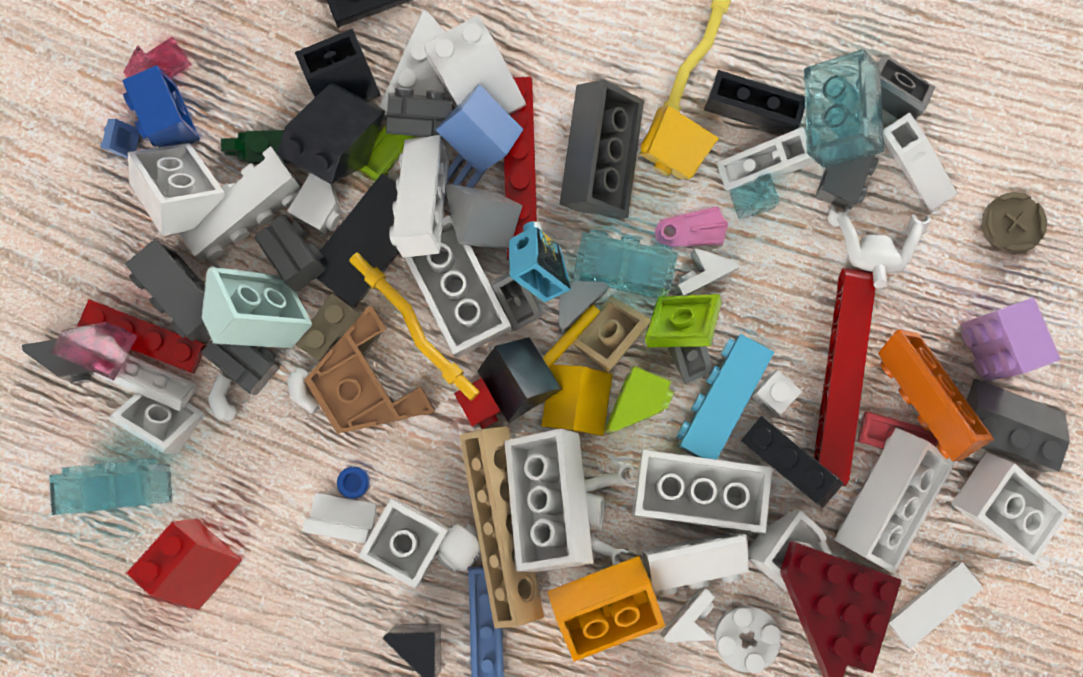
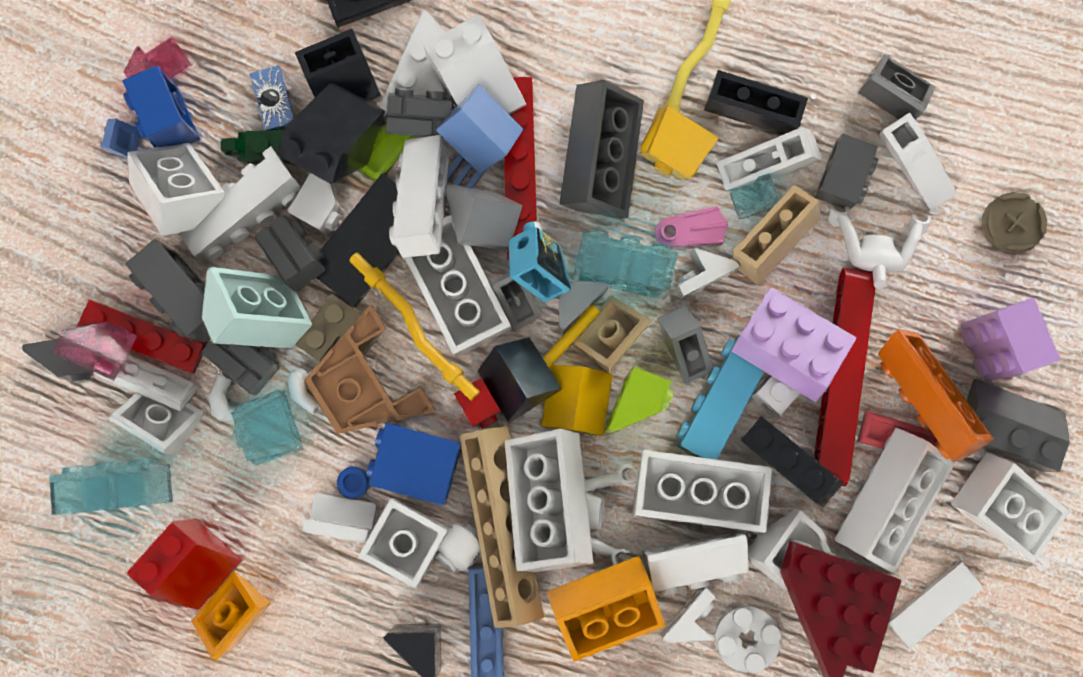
lime tile [645,294,722,348] -> none
clear light blue brick [804,49,884,168] -> none
none -> light orange slope [191,571,271,660]
none -> clear light blue torso [231,389,304,465]
none -> tile [249,65,294,130]
none -> blue panel [366,423,462,506]
none -> lavender brick [731,287,856,403]
none -> tan brick [732,185,820,285]

